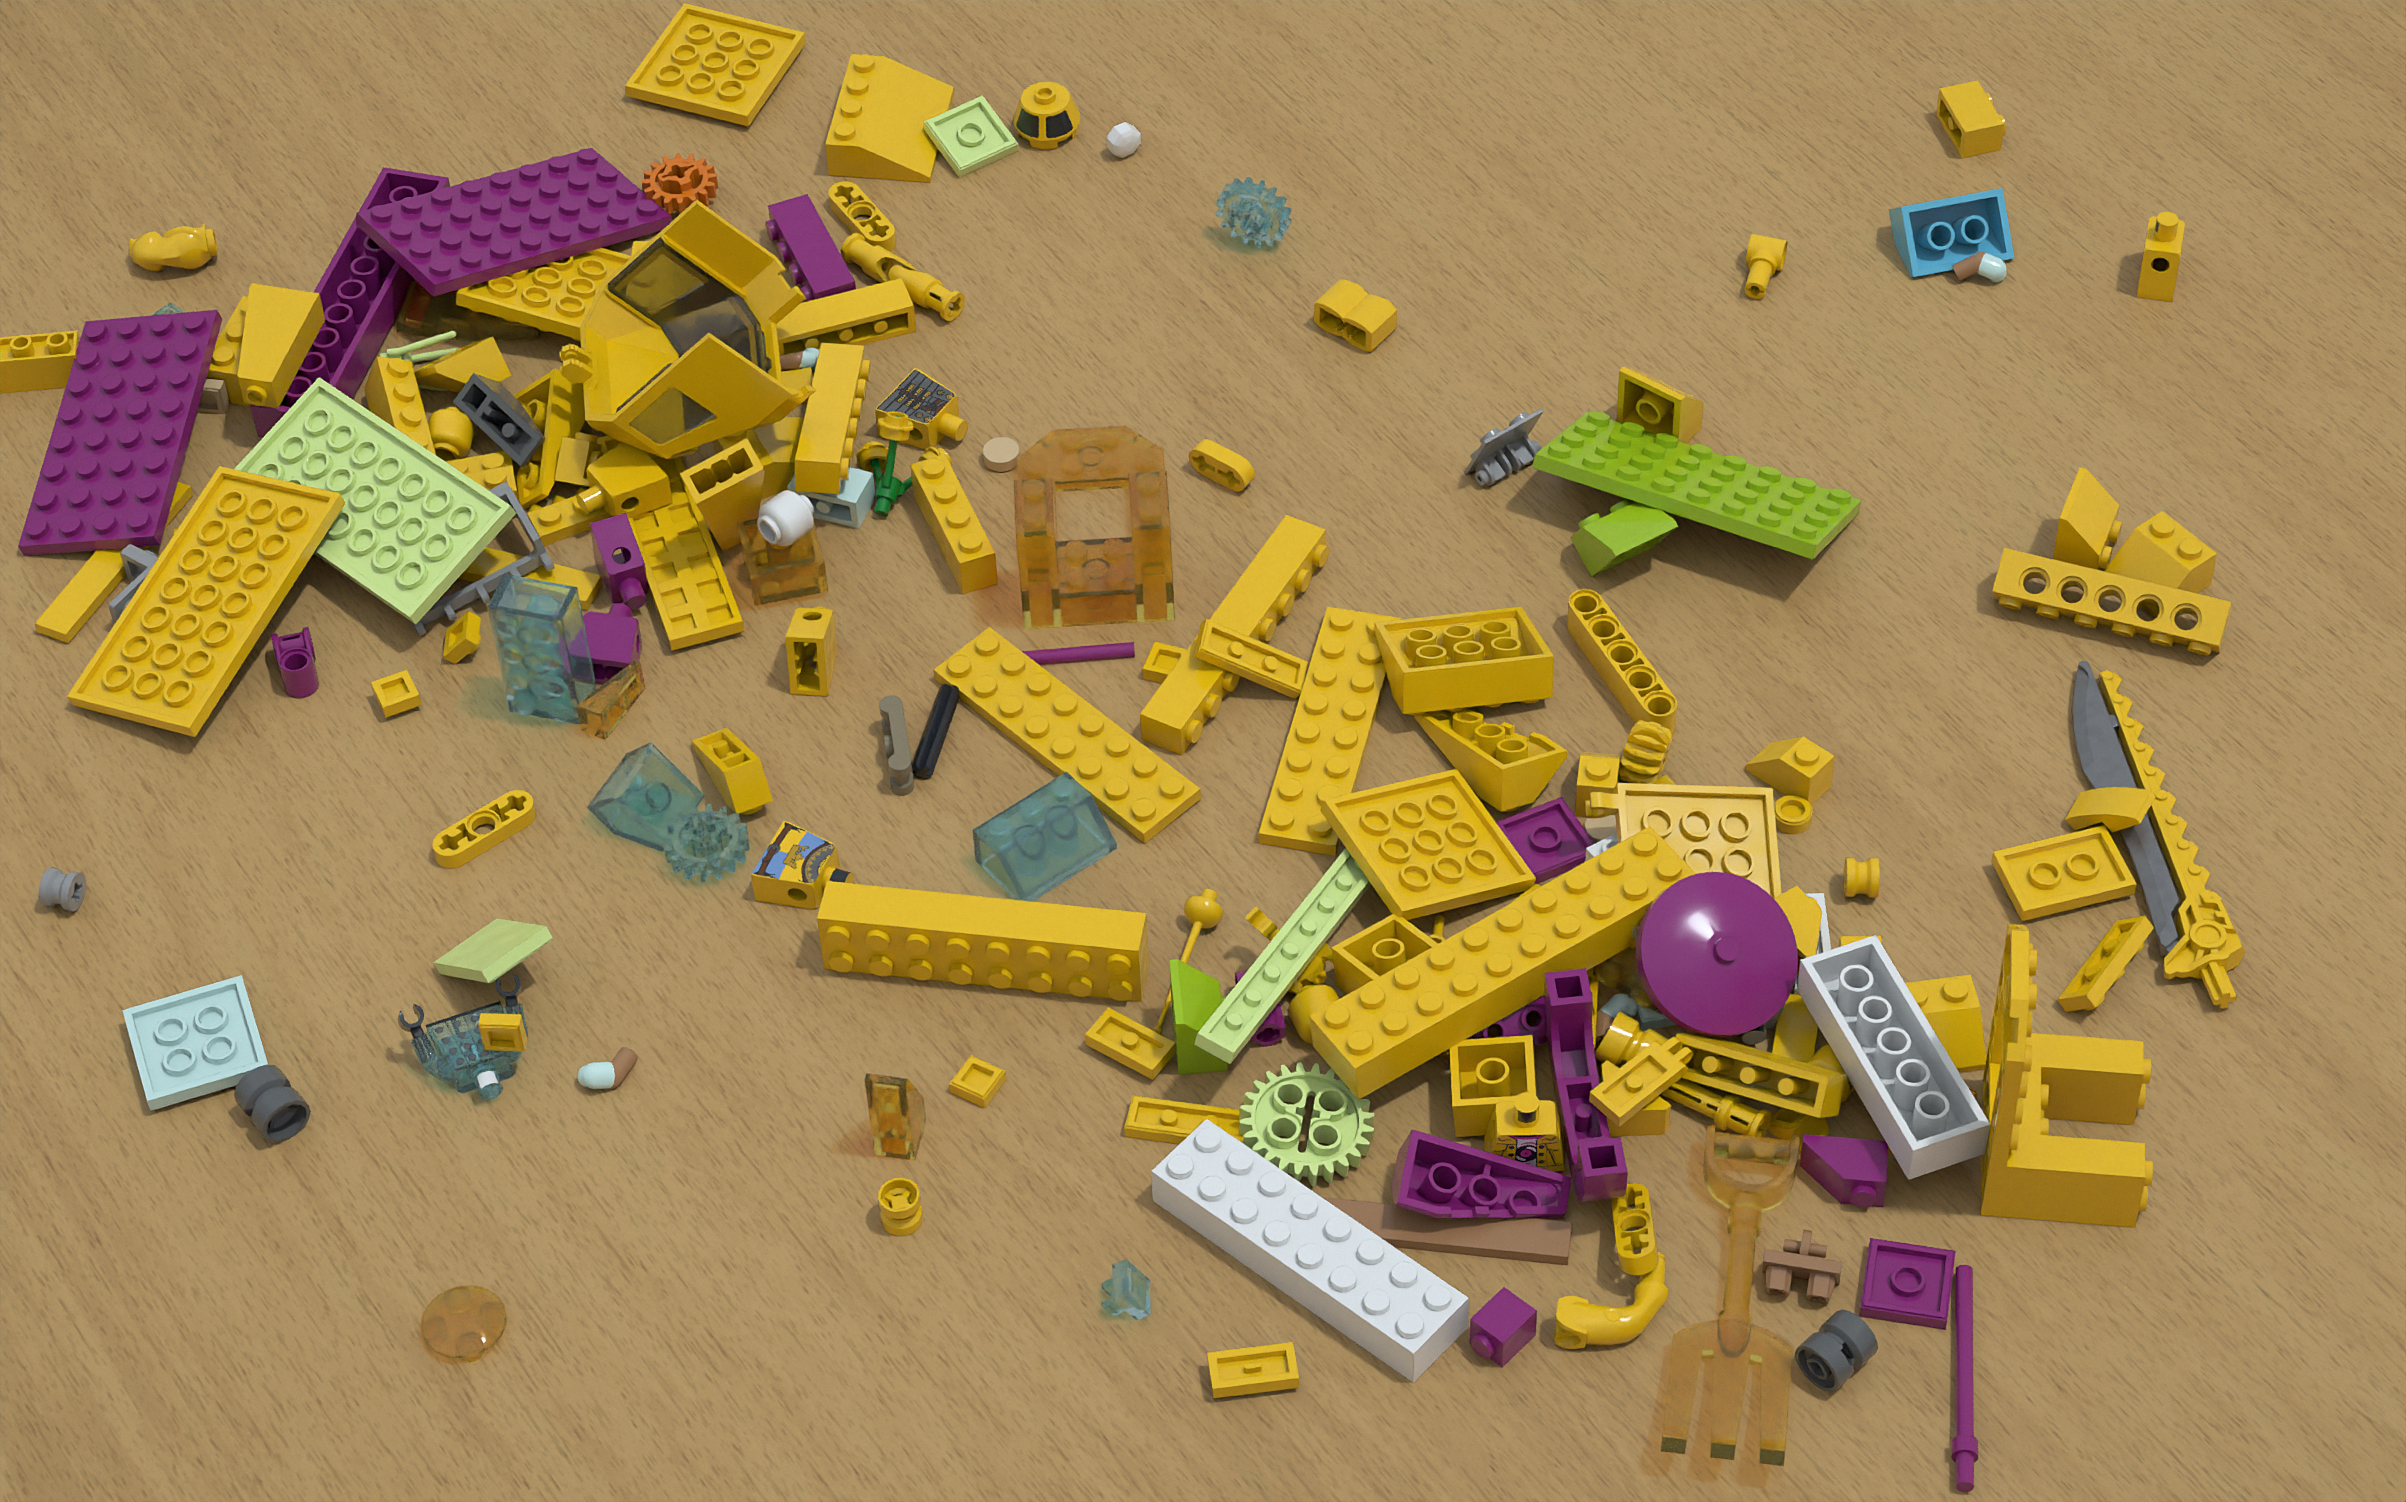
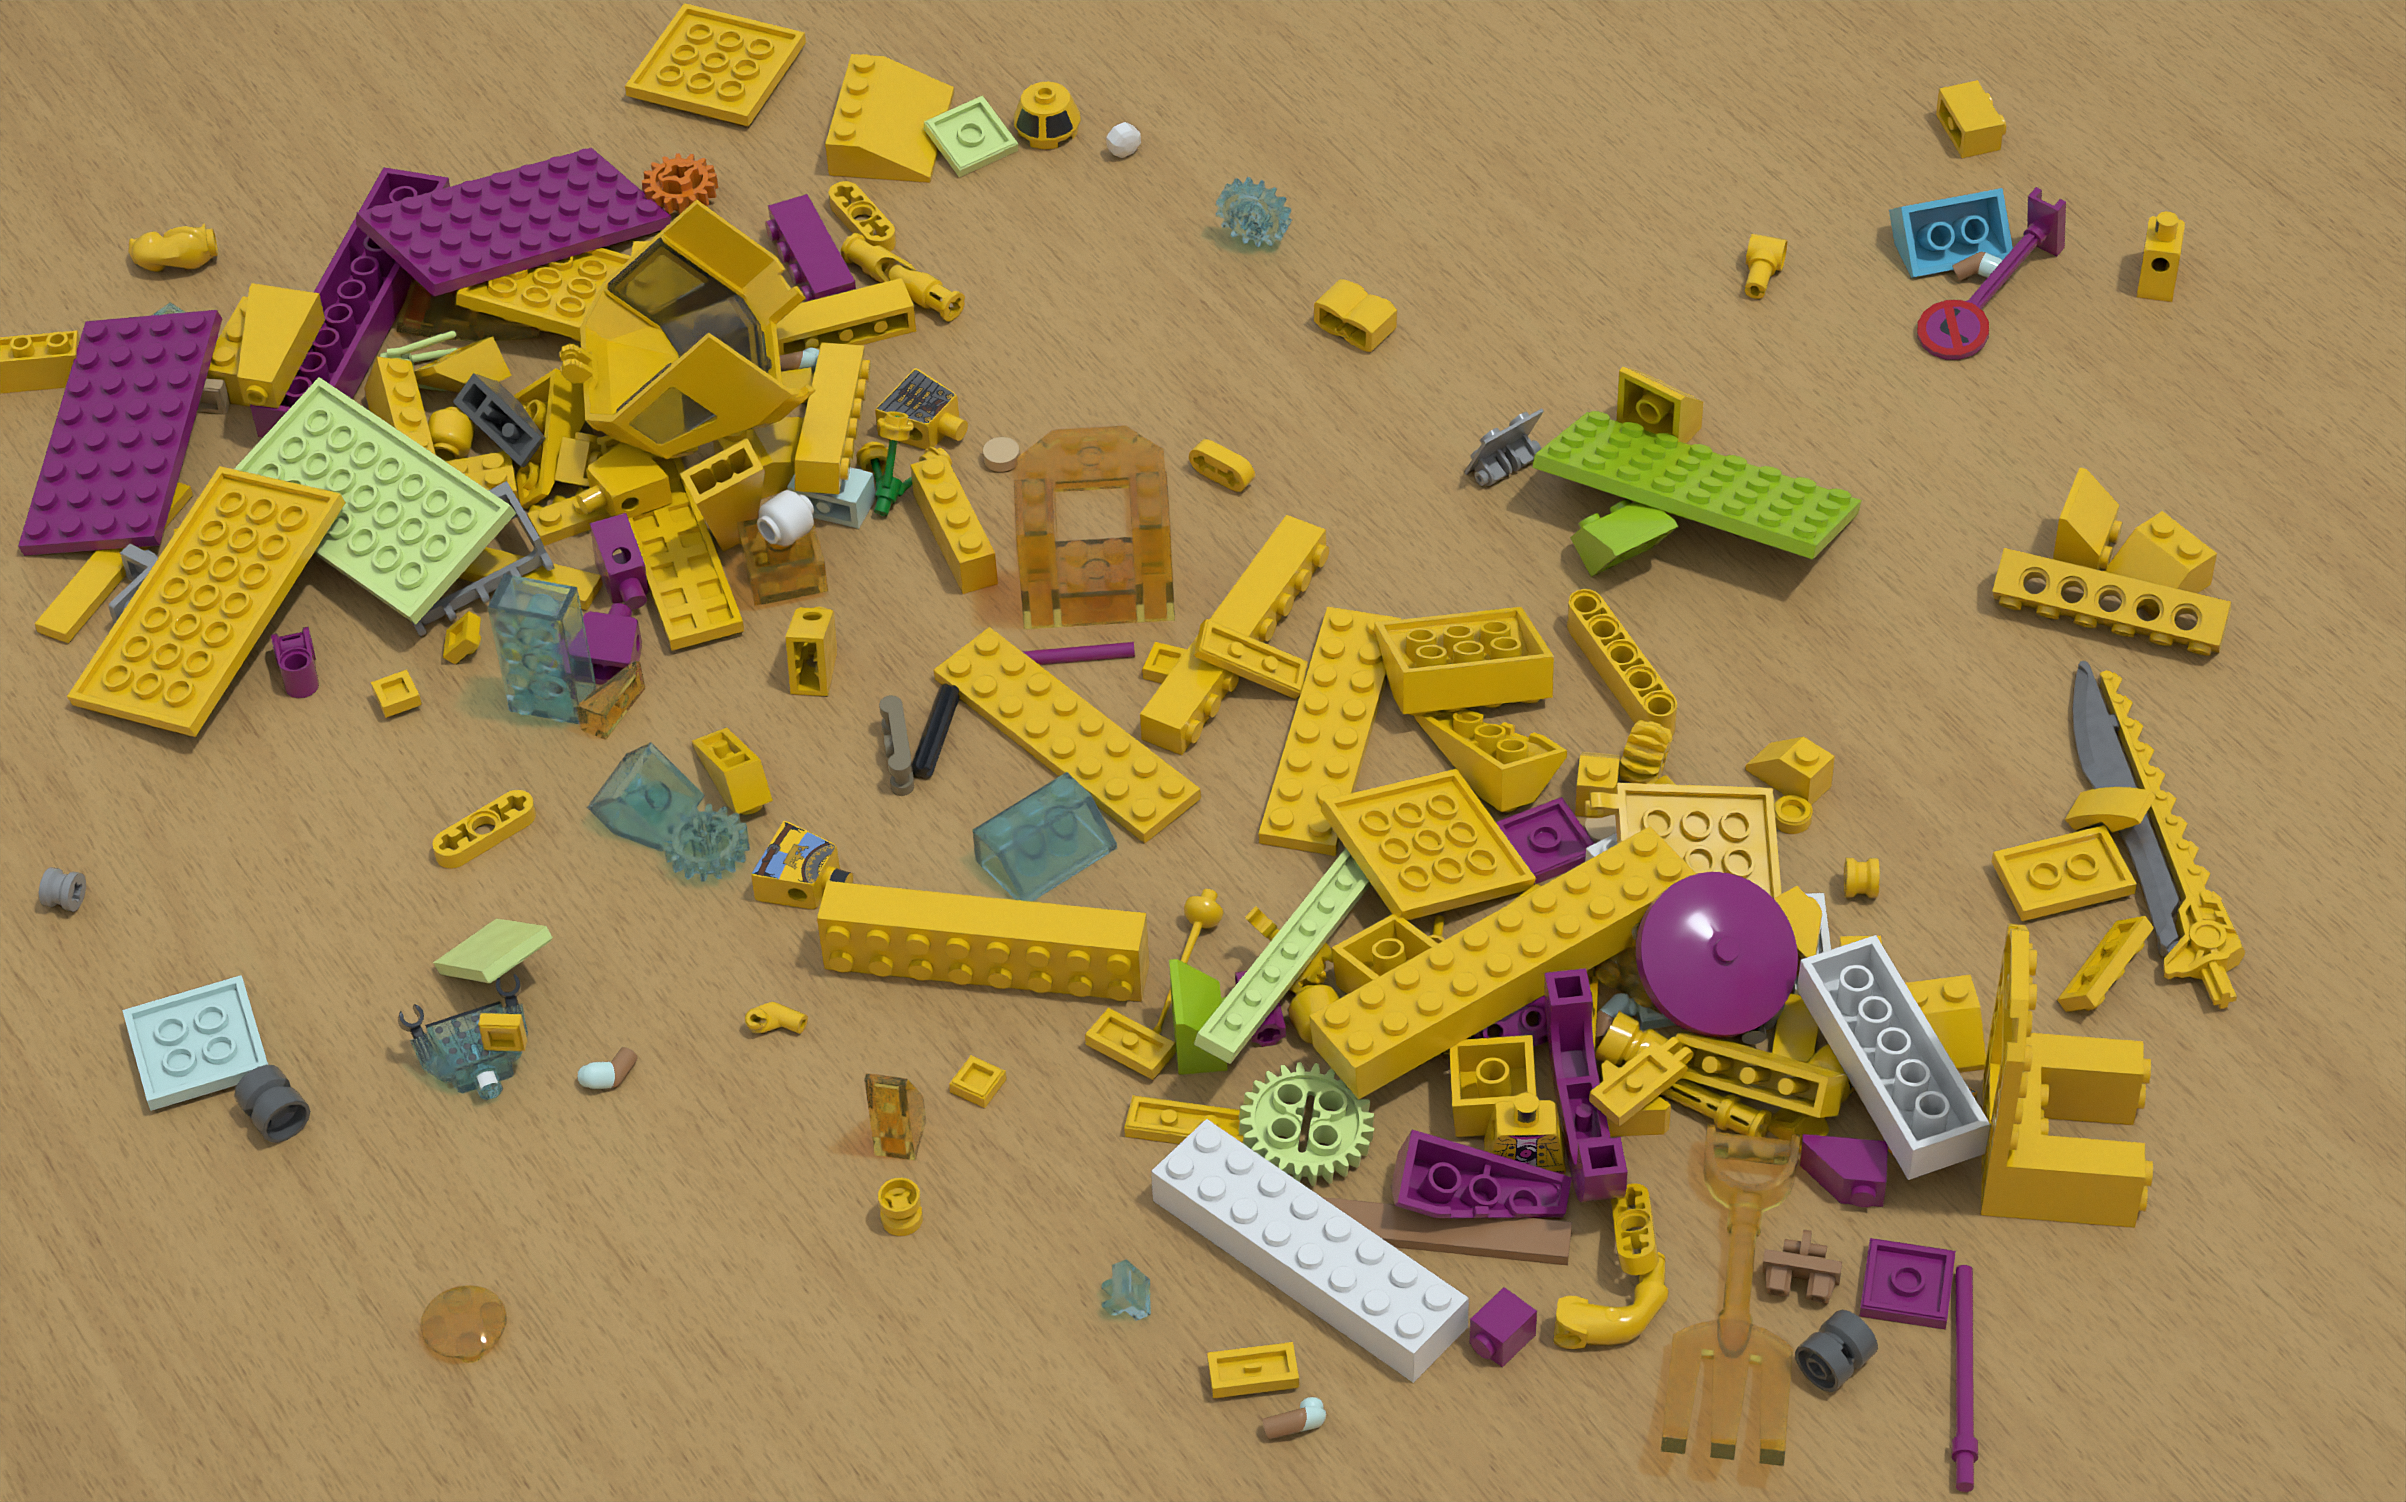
none -> yellow arm [745,1002,808,1034]
none -> medium nougat arm [1263,1397,1327,1440]
none -> magenta piece [1917,187,2066,360]

